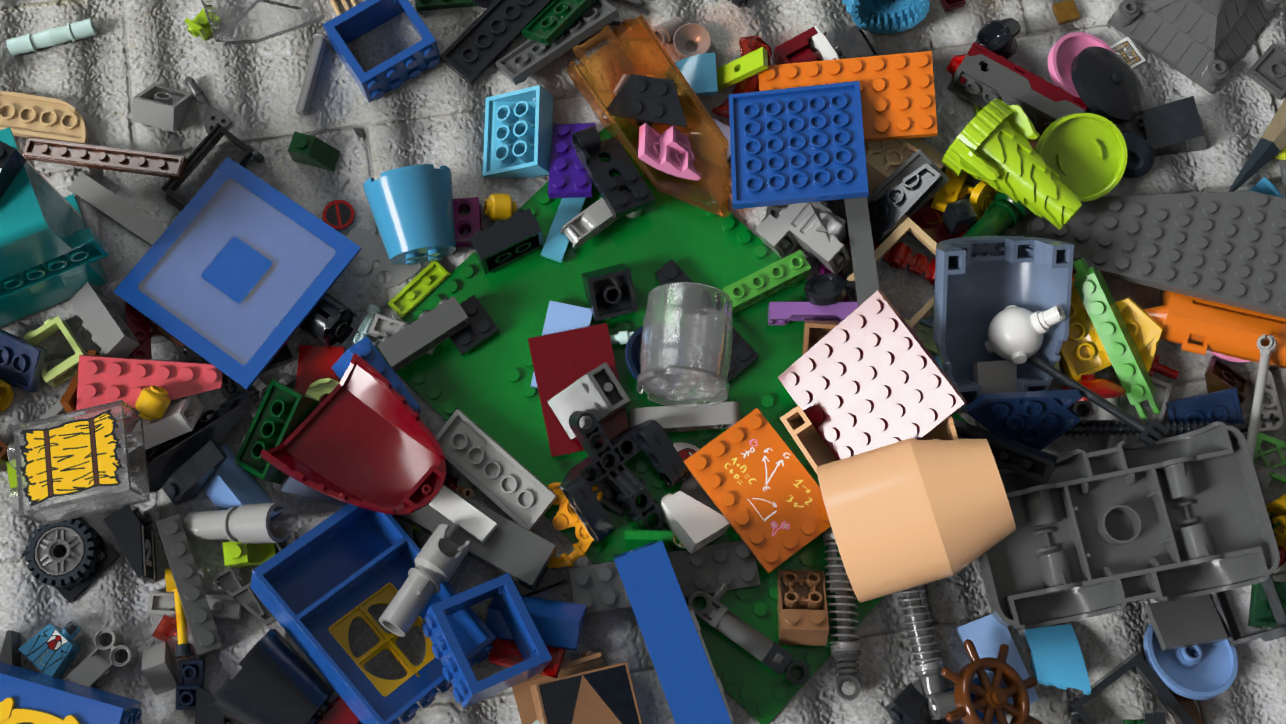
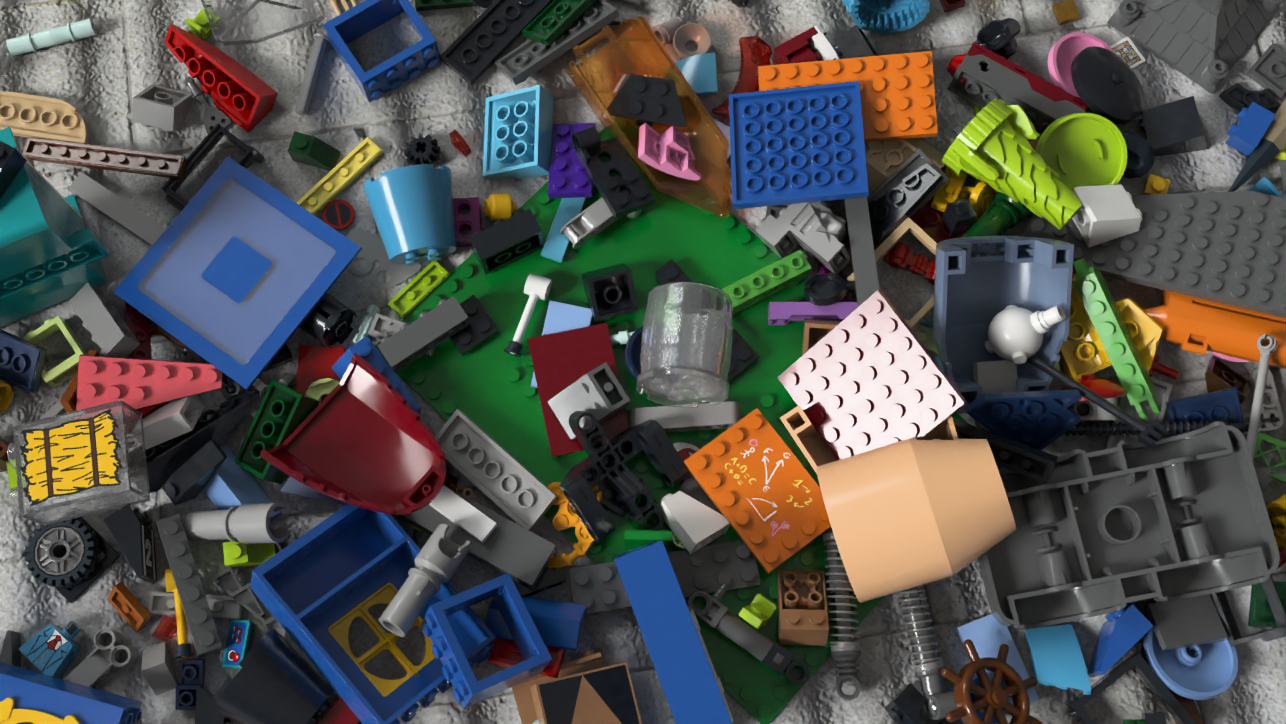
yellow head [135,385,171,421] -> none
lime tile [716,47,768,91] -> none
none -> dark orange plate [107,582,151,633]
none -> red wedge [164,24,278,132]
none -> slope [222,619,254,669]
none -> light yellow tile [296,137,383,216]
none -> black gear [404,133,441,166]
none -> clear red tile [450,130,471,157]
none -> white piece [504,273,552,357]
none -> lime bracket [739,594,777,629]
none -> white slope [1072,184,1142,248]
none -> blue slope [1087,604,1153,677]
none -> yellow plate [1142,174,1171,195]
none -> black tile [1219,83,1281,111]
none -> blue brick [1225,102,1276,156]

